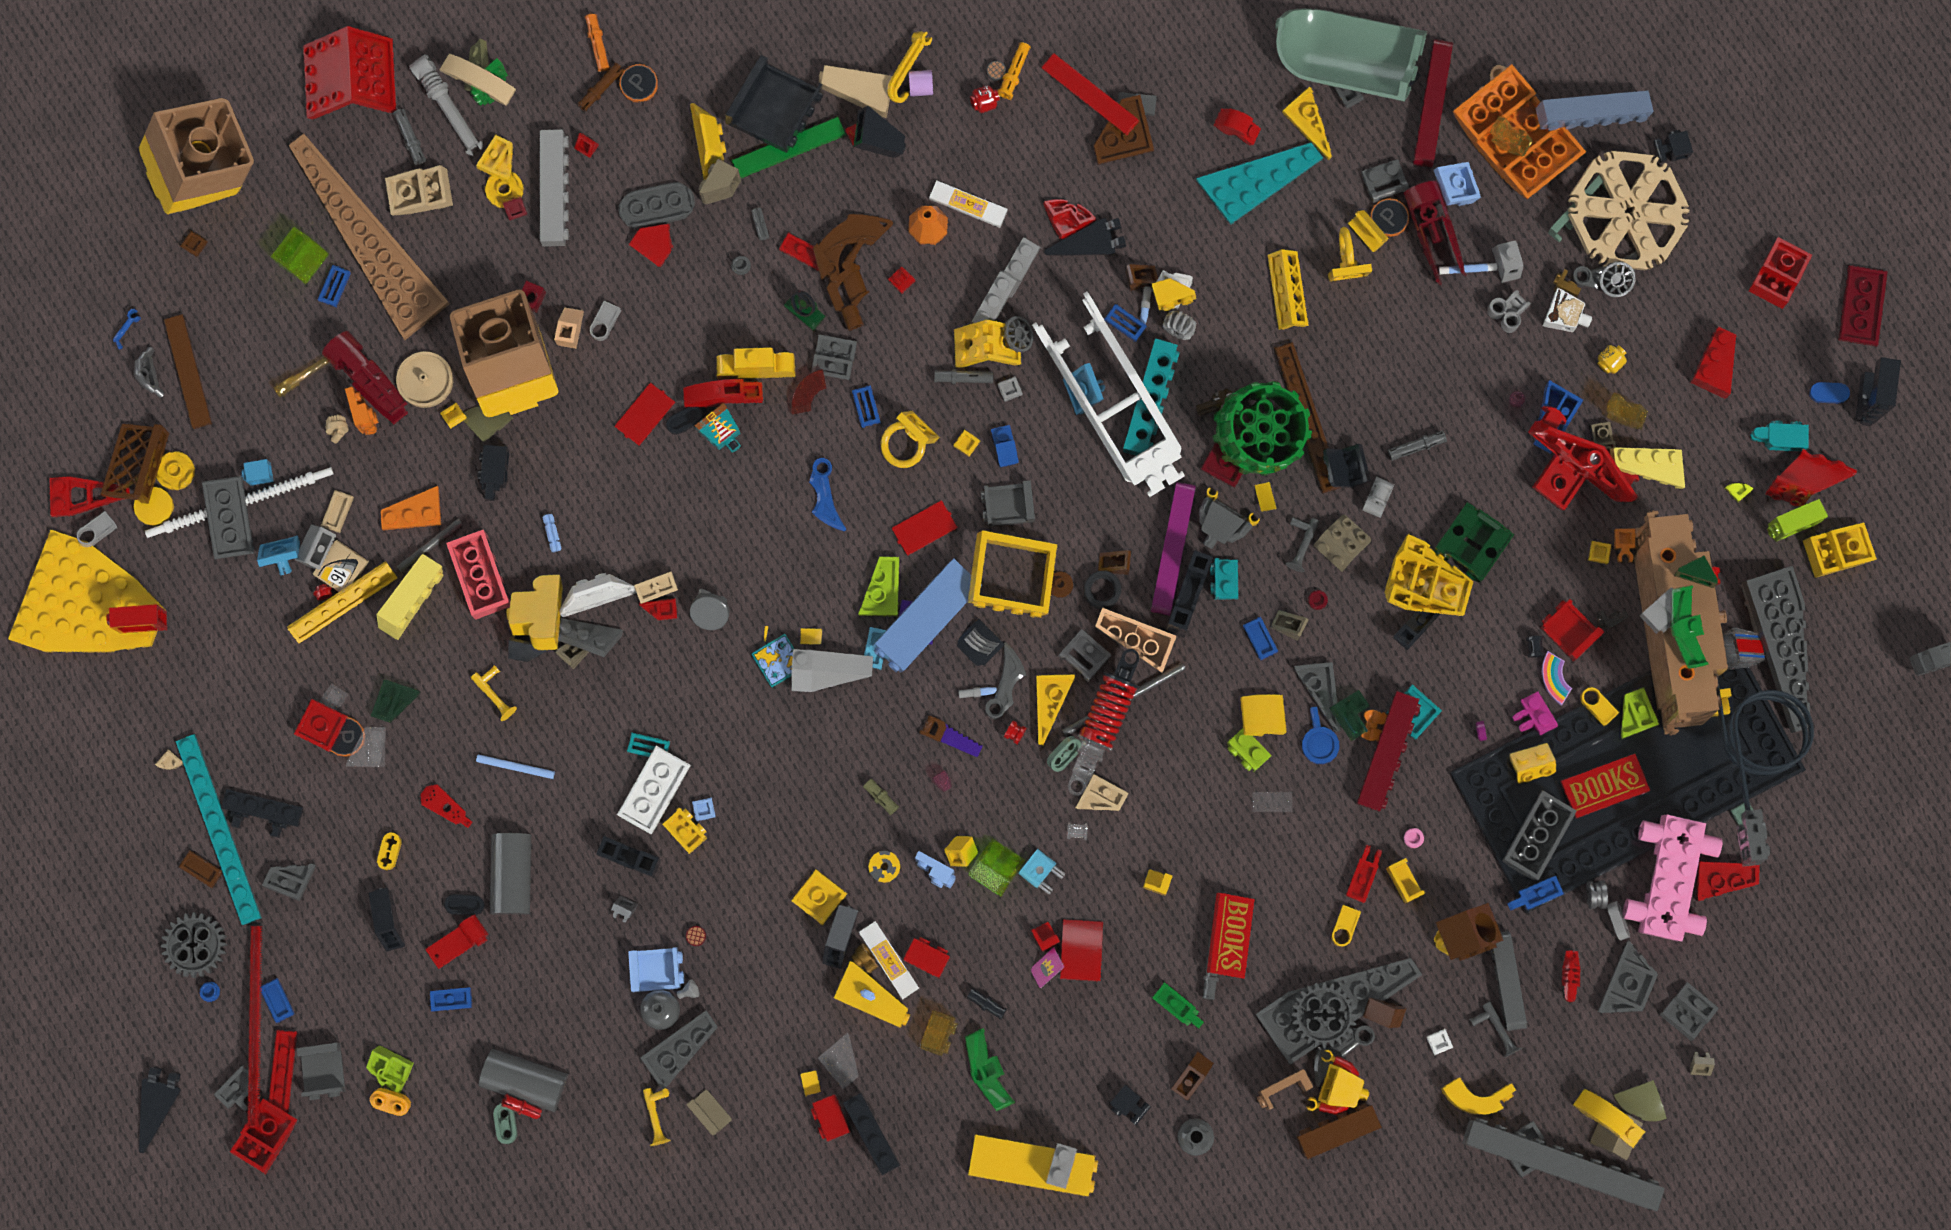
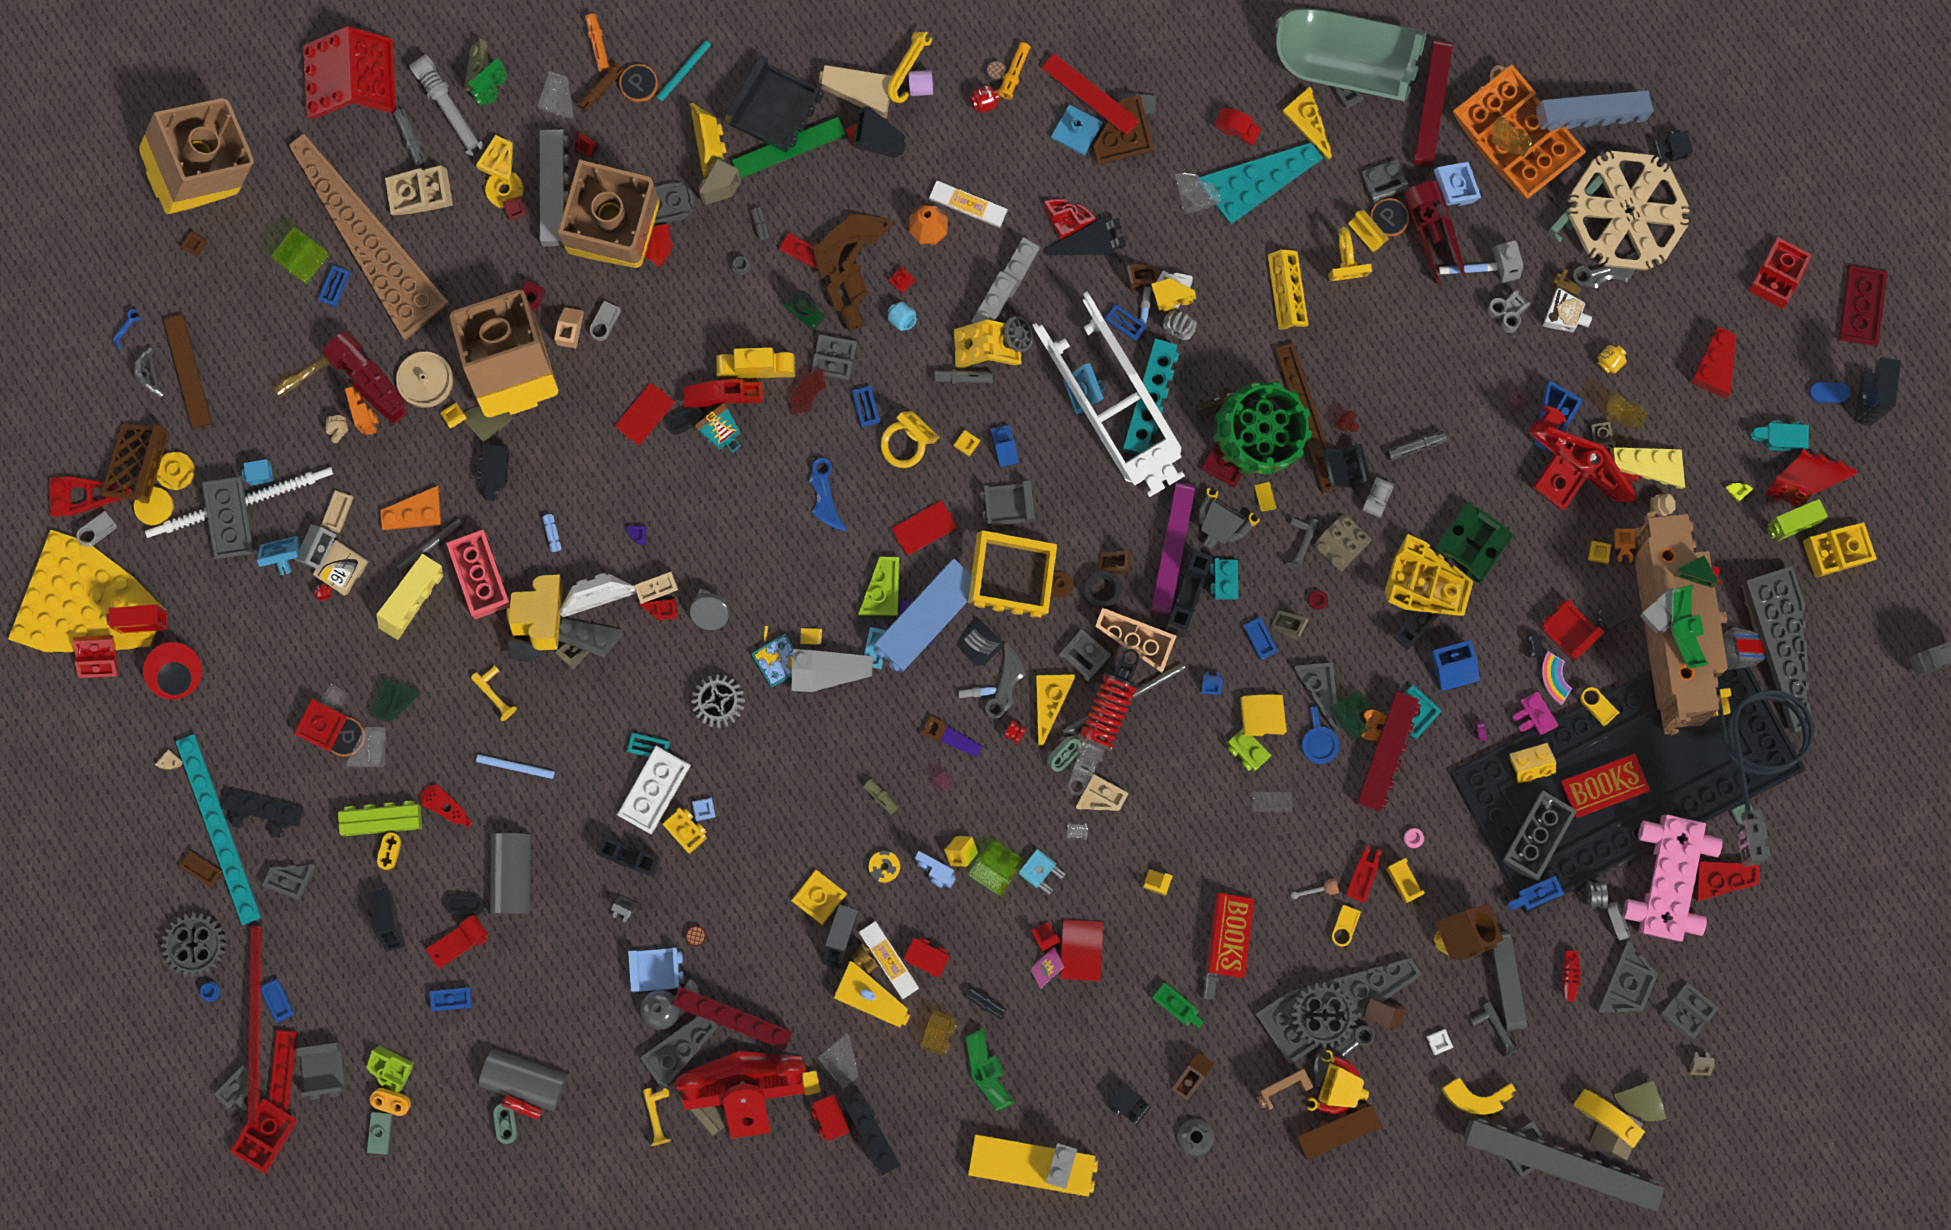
black flag [139,1067,181,1153] -> none
yellow tile [287,561,397,643] -> none
tan slope [440,54,516,106] -> none
light grey tile [997,376,1023,402] -> none
wheel [1599,261,1636,297] -> none
lime wing [1621,688,1659,739] -> none
none -> red slope [72,635,118,678]
none -> red piece [143,642,202,699]
none -> lime brick [338,801,422,836]
none -> sand green plate [367,1112,392,1155]
none -> clear wing [537,71,574,120]
none -> medium nougat piece [558,160,660,268]
none -> dark purple tile [627,526,647,546]
none -> teal bar [656,40,711,102]
none -> dark red brick [672,987,792,1050]
none -> red piece [675,1051,806,1138]
none -> light grey gear [691,674,745,728]
none -> medium azure head [888,302,917,331]
none -> dark azure tile [1051,104,1103,156]
none -> clear brick [1175,173,1222,215]
none -> blue tile [1201,671,1223,695]
none -> hinge [1290,878,1339,899]
none -> clear red tile [1334,411,1360,432]
none -> blue slope [1430,640,1480,692]
none -> tan piece [1650,494,1676,516]

